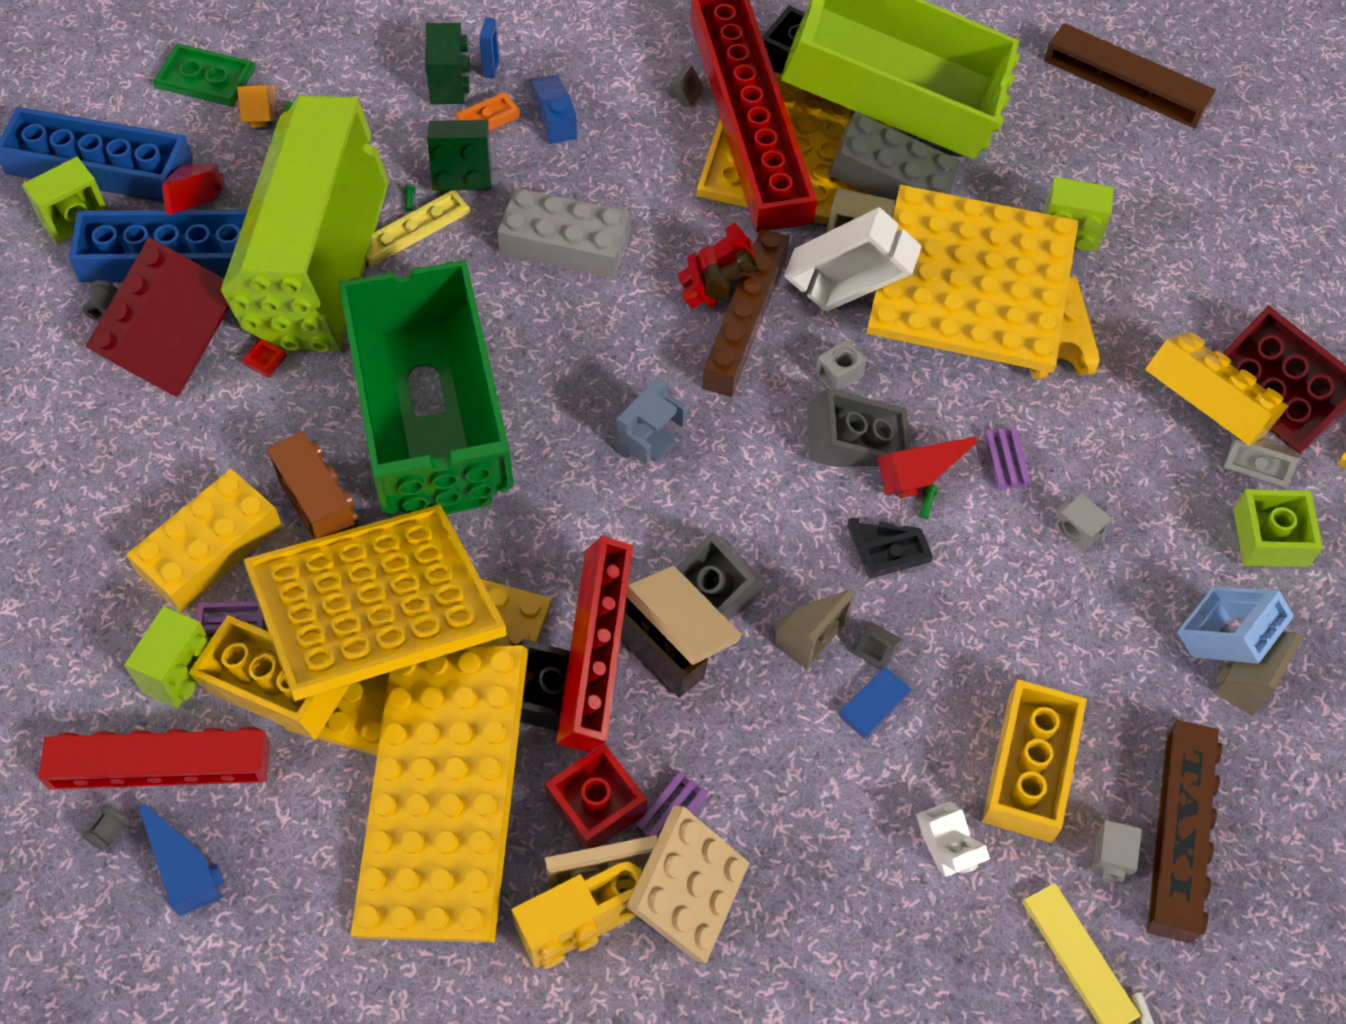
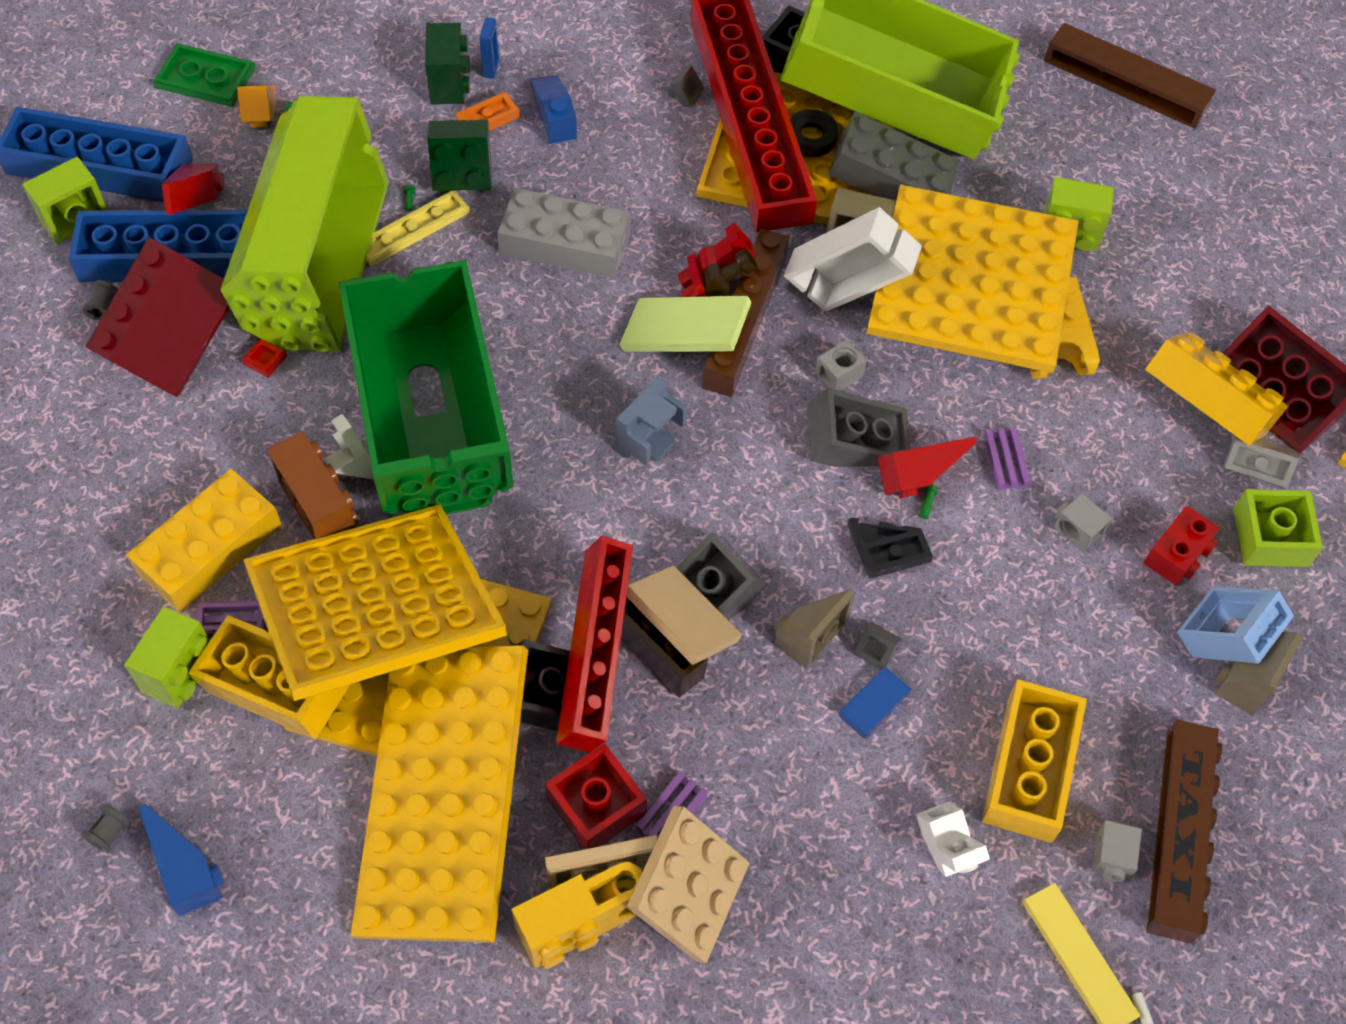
red brick [38,726,270,790] -> none
none -> white slope [324,414,374,479]
none -> yellowish green tile [619,296,751,352]
none -> black tyre [790,109,838,157]
none -> red brick [1143,505,1220,586]

